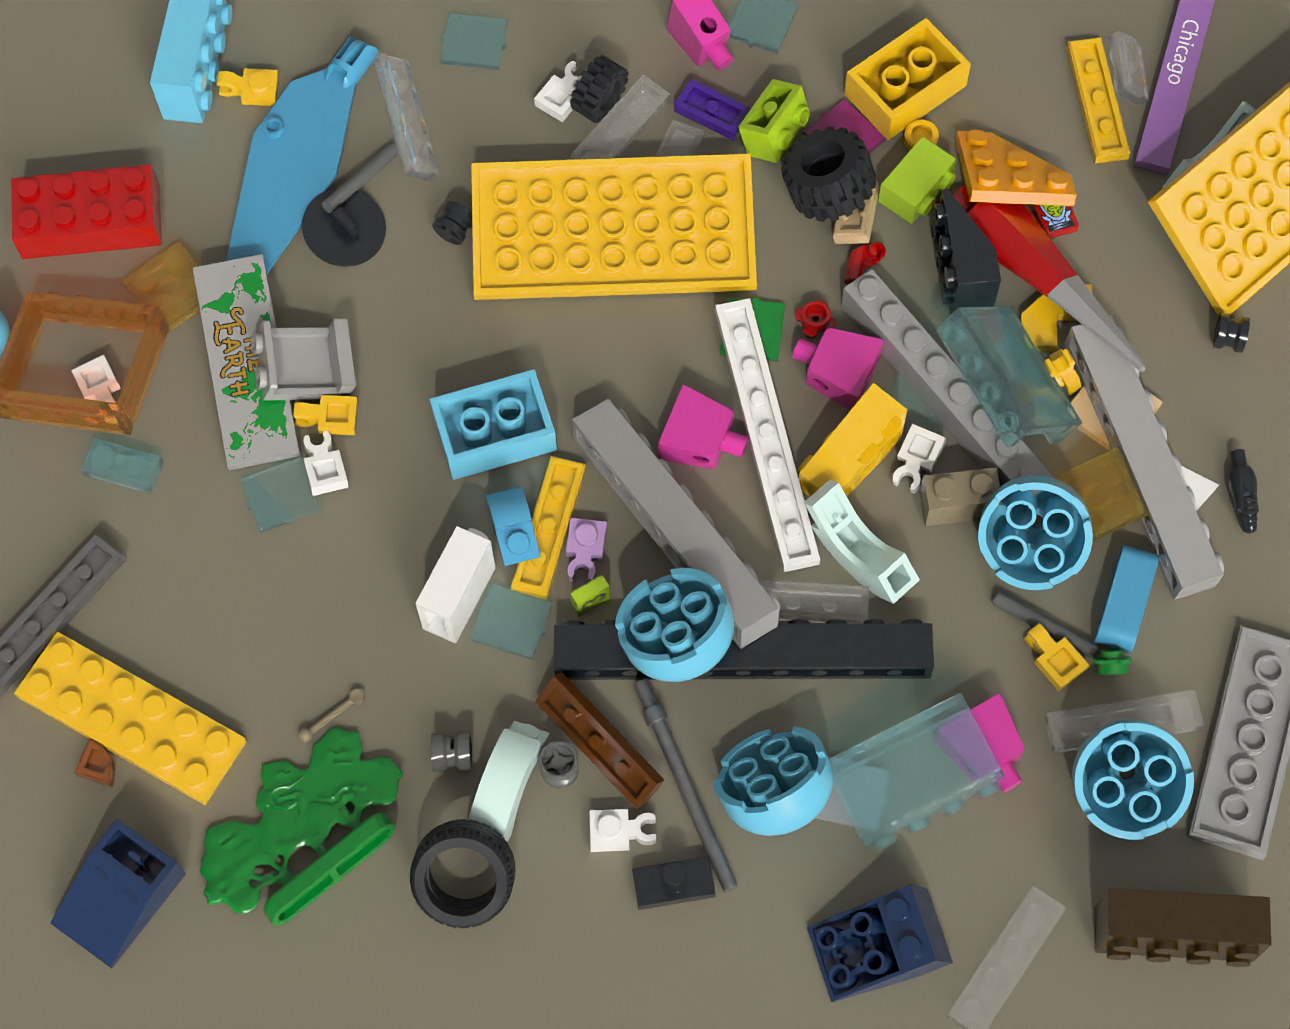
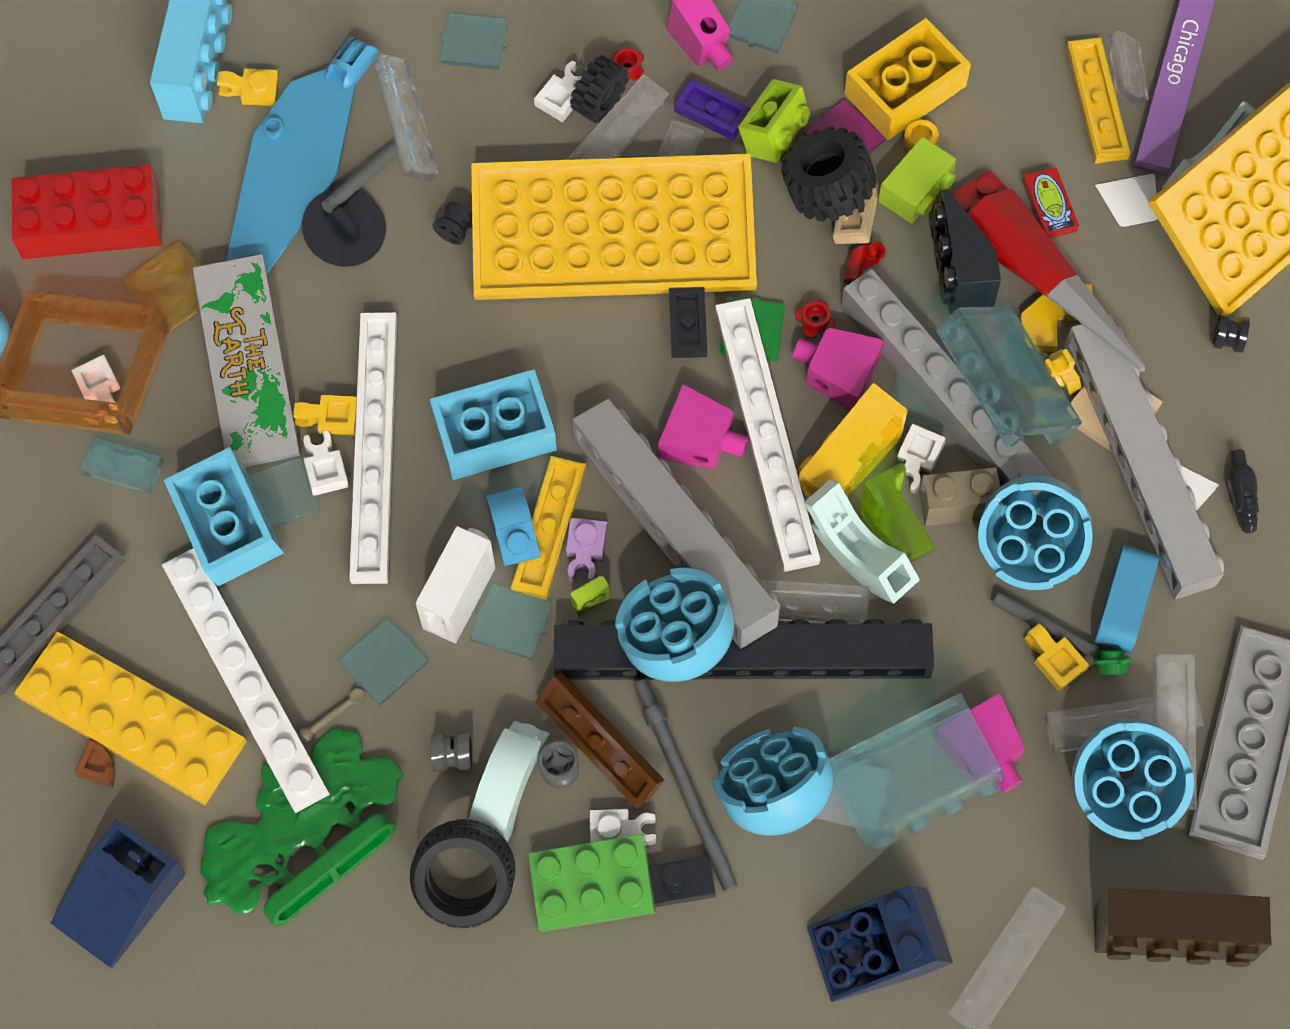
light grey panel [251,319,356,401] -> none
light orange plate [955,129,1077,206] -> none
clear yellow plate [1055,447,1149,542] -> none
none -> white plate [162,548,329,813]
none -> medium azure brick [164,447,284,586]
none -> clear light blue piece [338,618,429,706]
none -> white plate [349,312,397,584]
none -> bright green plate [528,834,656,932]
none -> red plate [611,48,645,81]
none -> black plate [669,287,707,358]
none -> clear neon green panel [859,463,934,563]
none -> white sticker [1095,173,1158,227]
none -> clear plate [1153,654,1197,810]

